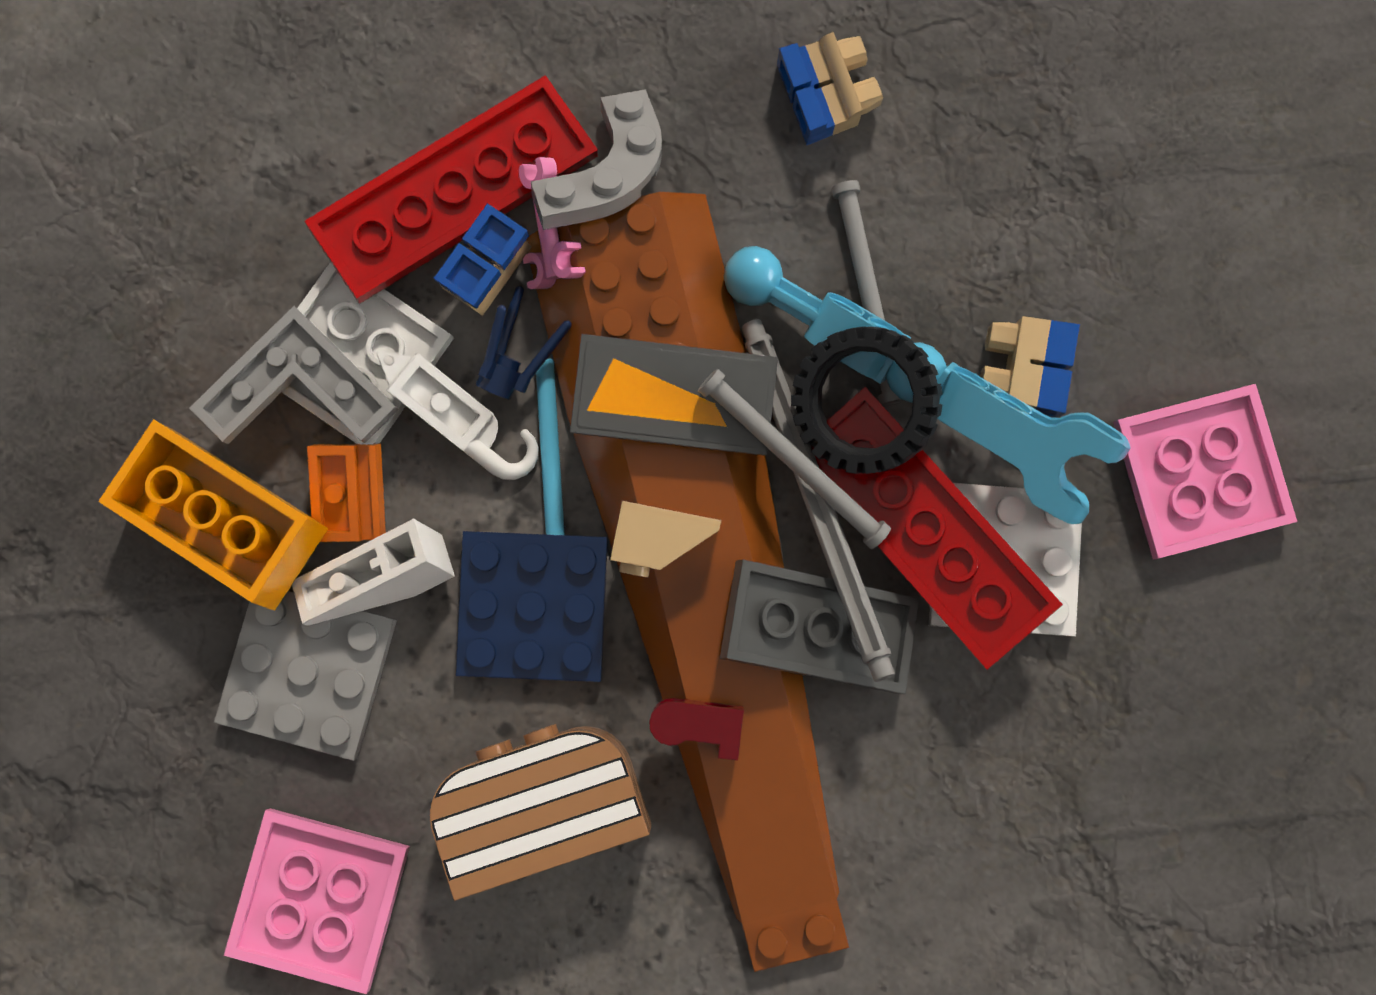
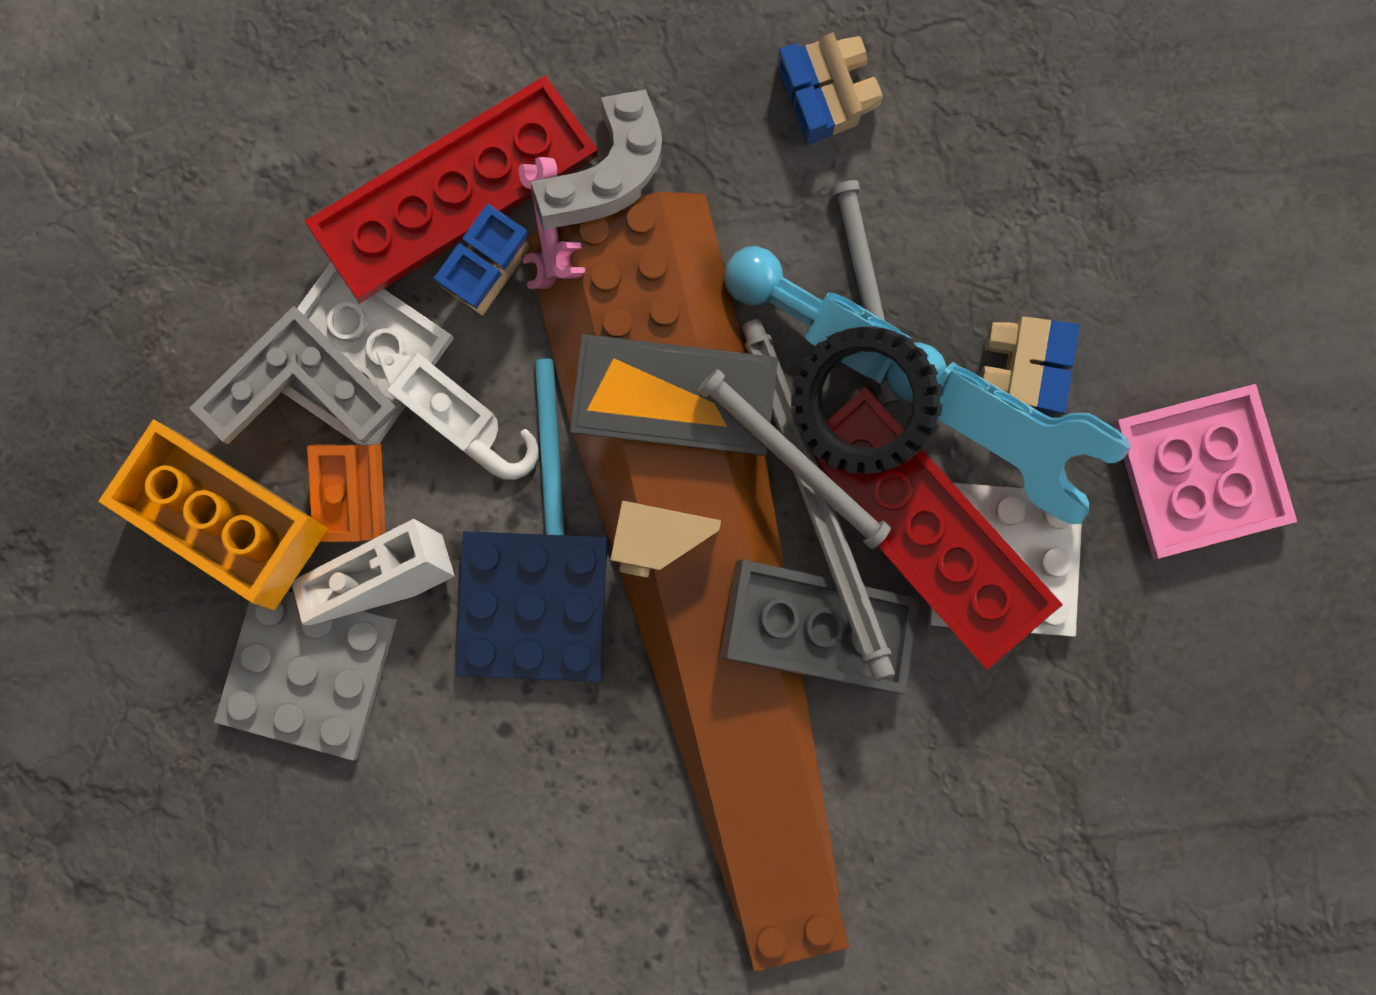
bright pink plate [224,808,410,994] -> none
brick [430,724,652,901] -> none
dark blue plant [476,286,572,400] -> none
dark red leg [649,698,744,761] -> none

